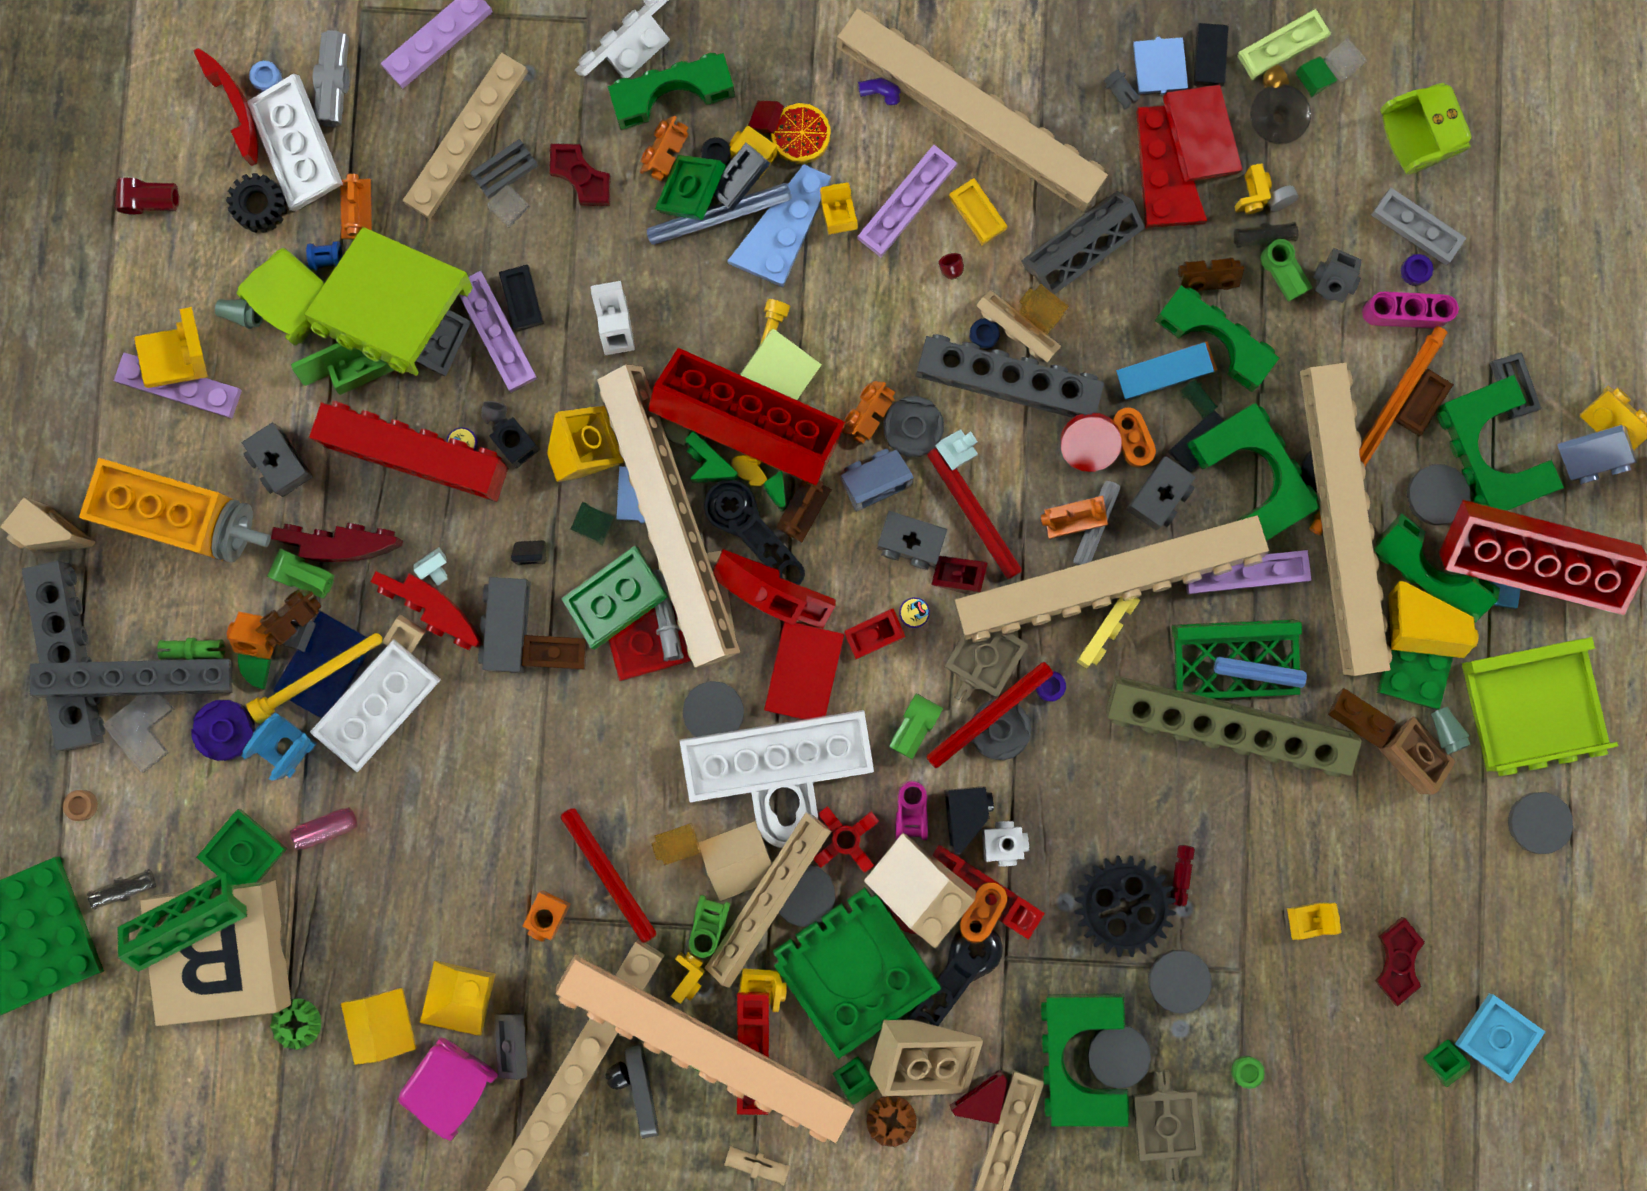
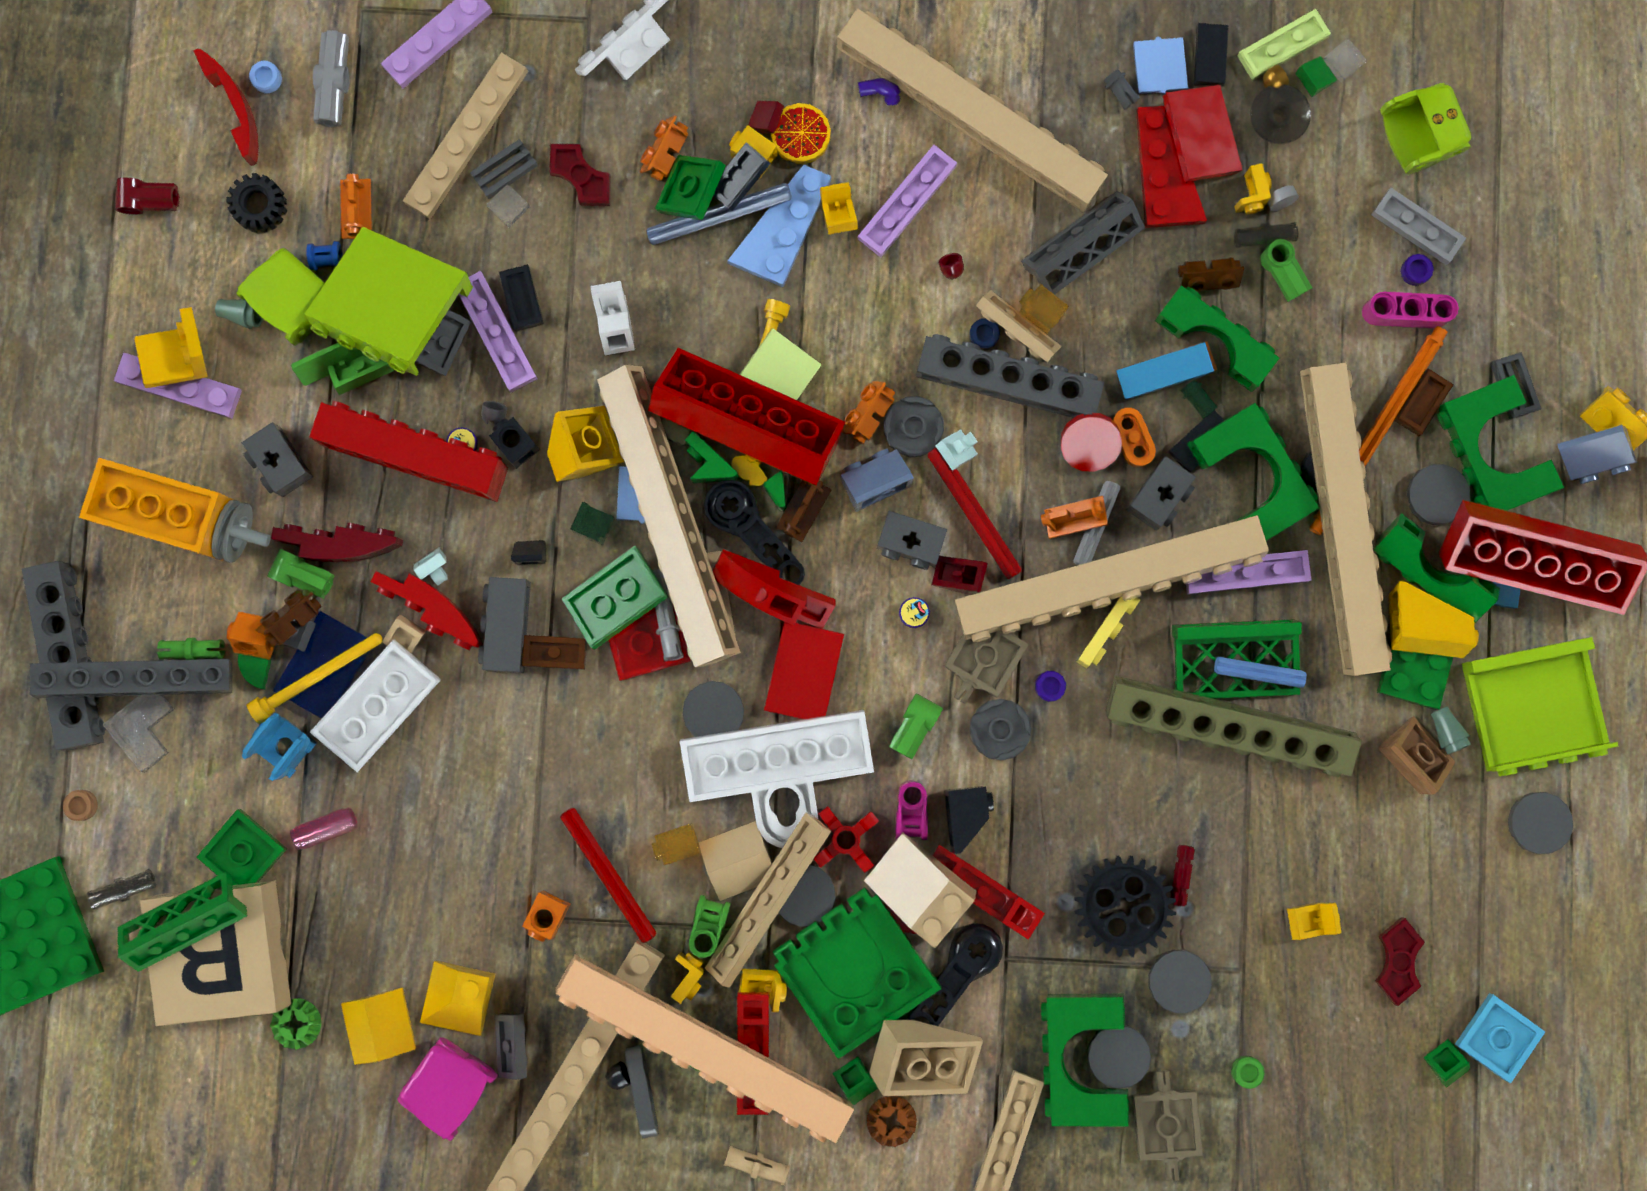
tan slope [0,497,96,553] -> none
dark purple tile [191,700,255,761] -> none
white plate [247,73,343,212] -> none
green arch [607,53,735,130] -> none
black tile [701,137,731,166] -> none
red slope [844,608,906,659] -> none
red axle [926,662,1053,768] -> none
yellow tile [949,178,1008,246] -> none
dark red slope [949,1069,1007,1124] -> none
orange plate [960,883,1007,943] -> none
white brick [982,821,1029,866] -> none
dark grey brick [1313,248,1362,303] -> none
reddish brown plate [1328,688,1396,749] -> none

